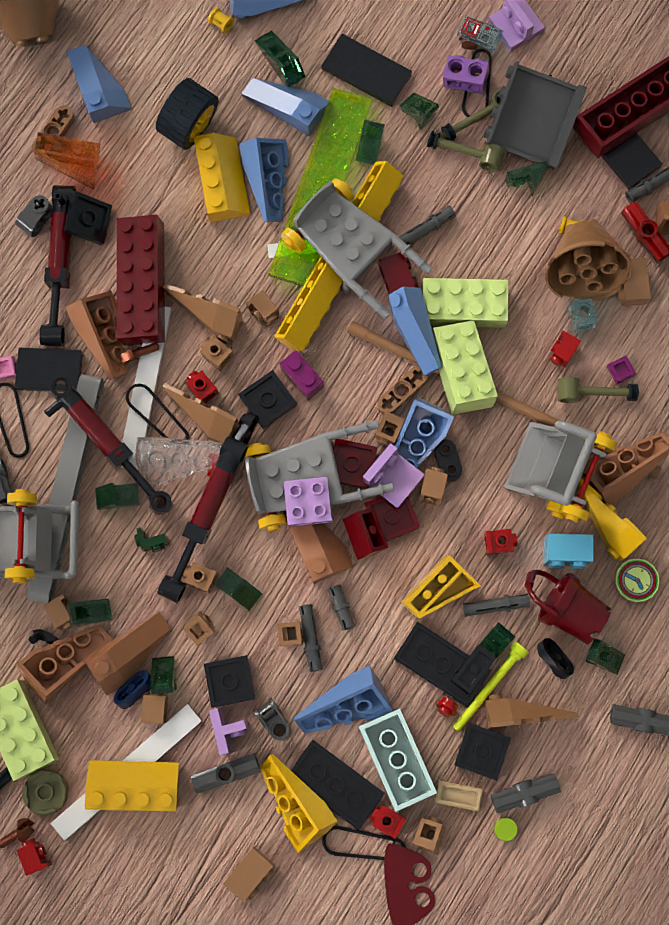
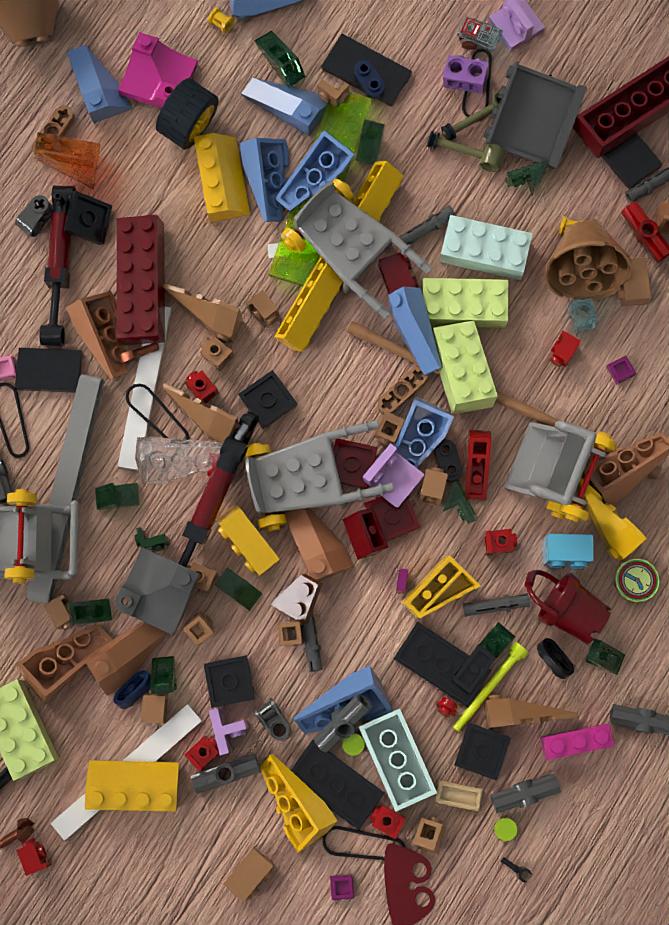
olive tile [22,770,68,815] -> none
black bar [29,629,59,644] -> none
piece [44,376,172,515] -> none
magenta brick [280,350,324,400] -> none
lavender bracket [284,477,334,527] -> none
dark grey pin [328,585,355,631] -> none
clear green slope [399,93,439,129] -> none
olive piece [558,377,639,403] -> none
none -> dark grey slope [115,547,201,635]
none -> dark pink slope [118,32,198,107]
none -> red brick [184,736,219,771]
none -> yellow wedge [215,504,280,576]
none -> wing [271,574,323,624]
none -> medium blue wedge [275,130,356,211]
none -> dark grey piece [314,694,372,753]
none -> medium nougat bracket [317,79,350,108]
none -> magenta tile [330,874,354,900]
none -> lime tile [342,733,365,756]
none -> dark blue plate [354,60,385,99]
none -> magenta tile [396,569,408,593]
none -> light aqua brick [440,215,533,280]
none -> clear green slope [443,480,477,524]
none -> red slope [465,430,492,500]
none -> black hand [500,857,532,882]
none -> dark pink brick [540,724,615,760]

